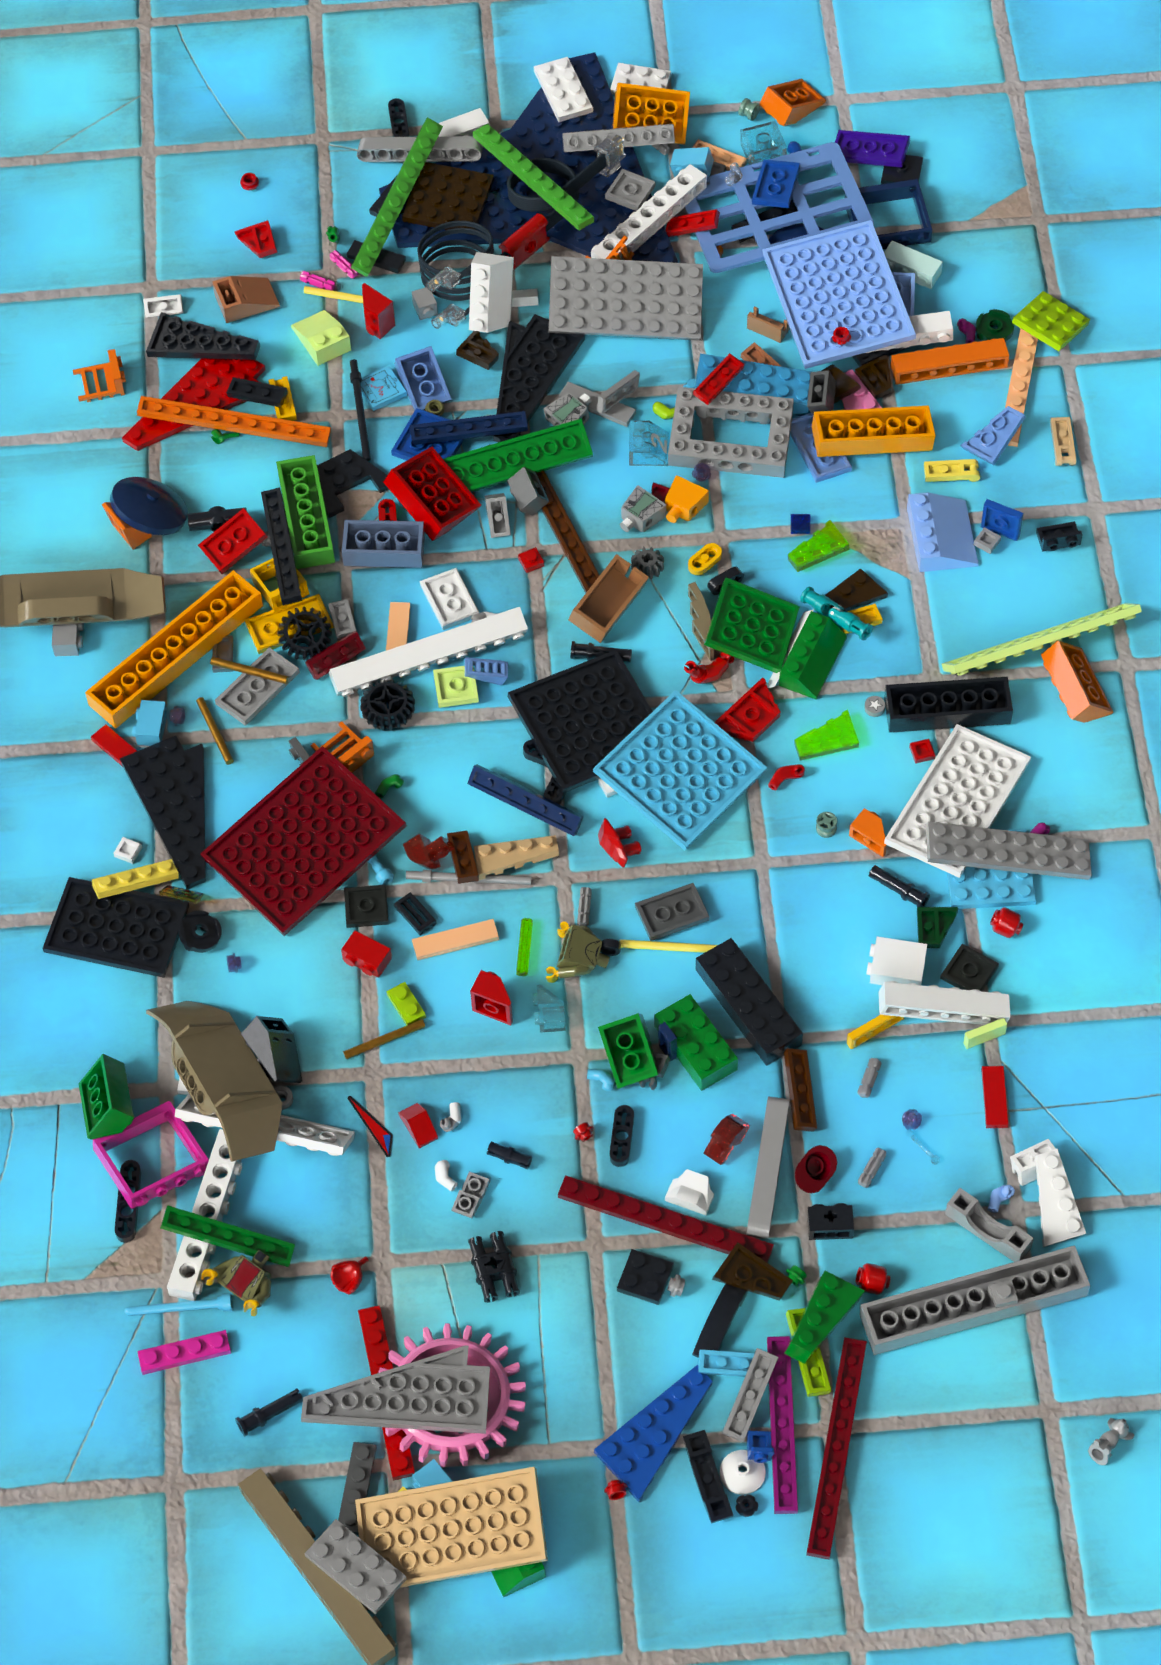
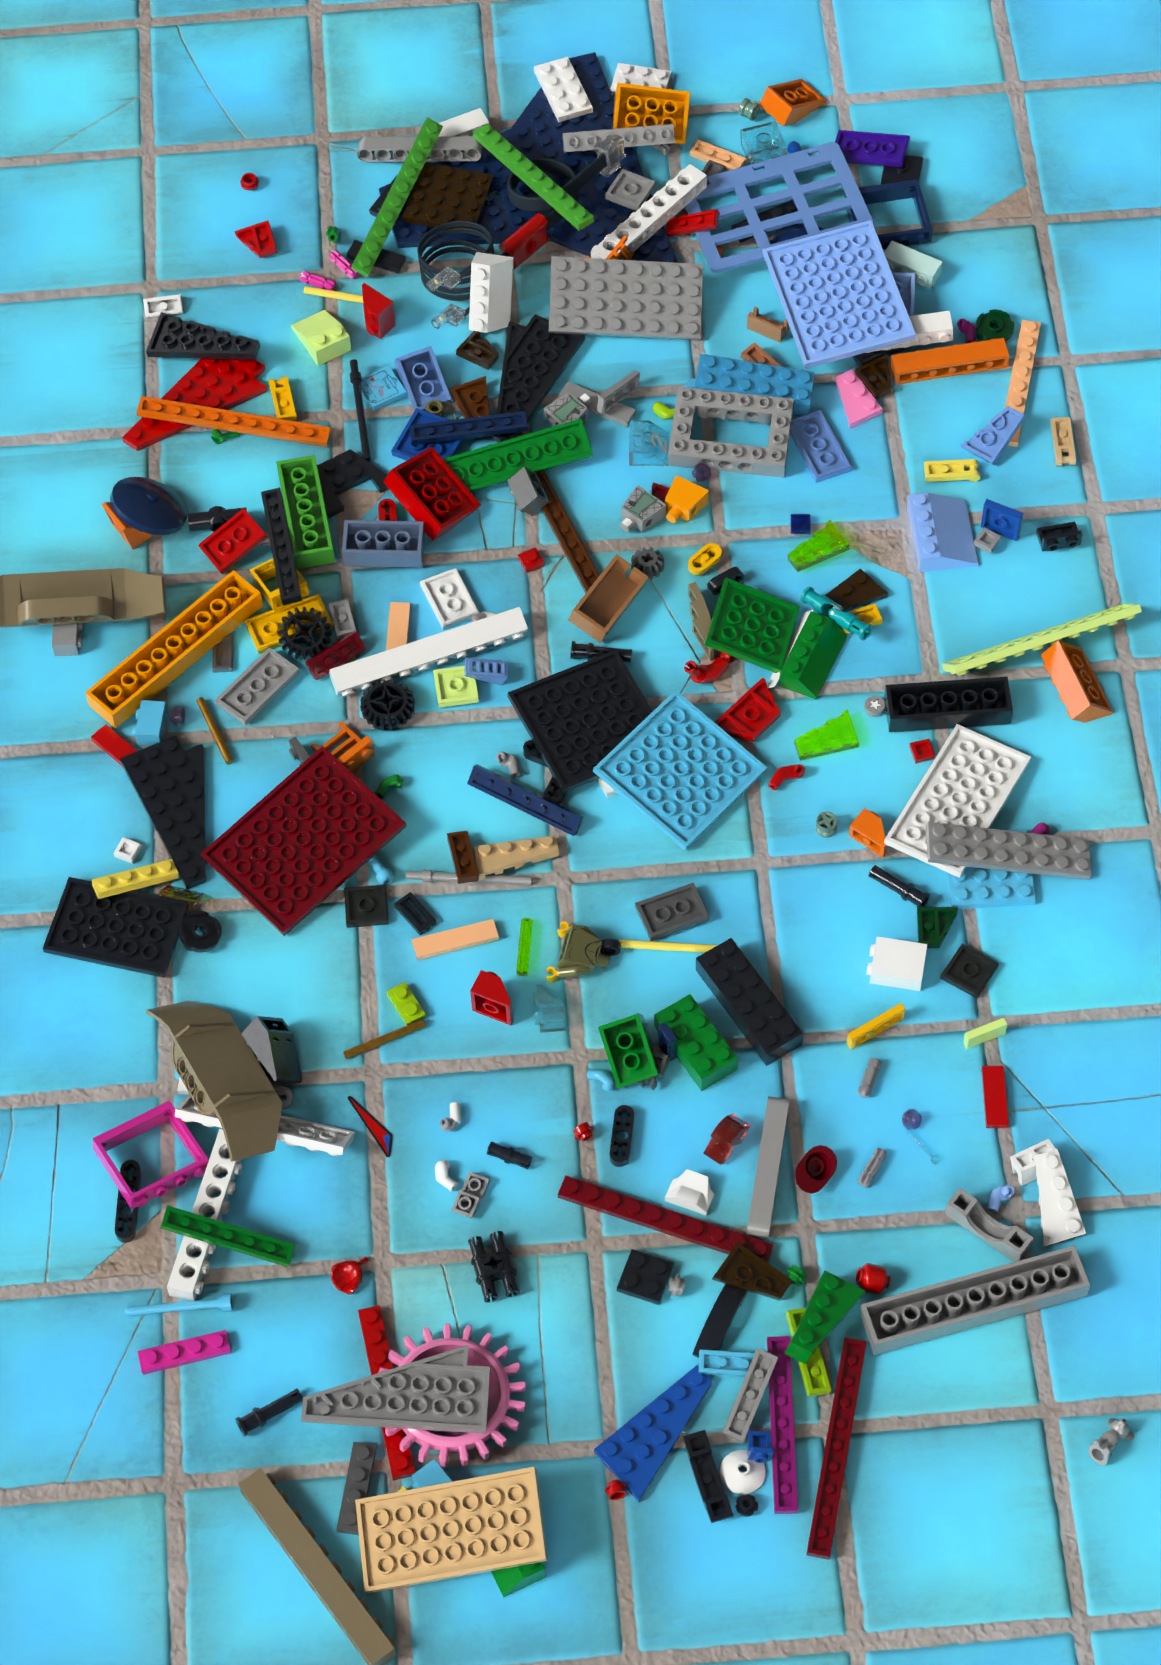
orange plate [73,349,126,402] -> none
green slope [79,1054,134,1140] -> none
torso [201,1250,271,1316] -> none
pearl gold bar [210,657,289,684] -> none
nougat slope [212,276,280,323] -> none
black plate [226,377,288,407] -> none
clear purple plate [226,953,242,973] -> none
light grey plate [305,1519,407,1615] -> none
red brick [341,930,392,978] -> none
black beam [388,98,409,137] -> none
red slope [398,1103,438,1148] -> none
clear red brick [403,834,455,869] -> none
light grey brick [412,287,438,320] -> none
light grey slope [485,493,511,538] -> none
white slope [511,289,538,307] -> none
light grey axle [577,887,592,926] -> none
red connector [598,818,641,868] -> none
medium azure brick [670,147,714,177] -> none
red tile [693,353,745,405] -> none
clear arm [725,163,742,186] -> none
blue plate [752,159,800,208] -> none
reddish brown plate [784,1048,817,1132] -> none
dark grey brick [807,371,836,415] -> none
black brick [807,1203,854,1240] -> none
light orange brick [811,405,936,457] -> none
dark brown wing [821,364,861,403] -> none
red plate [832,327,851,345] -> none
white brick [879,981,1010,1025] -> none
light grey plate [989,1280,1018,1308] -> none
red head [990,907,1023,938] -> none
lime plate [1012,291,1090,351] -> none
none -> reddish brown wing [450,376,489,418]
none -> light grey arm [496,752,521,778]

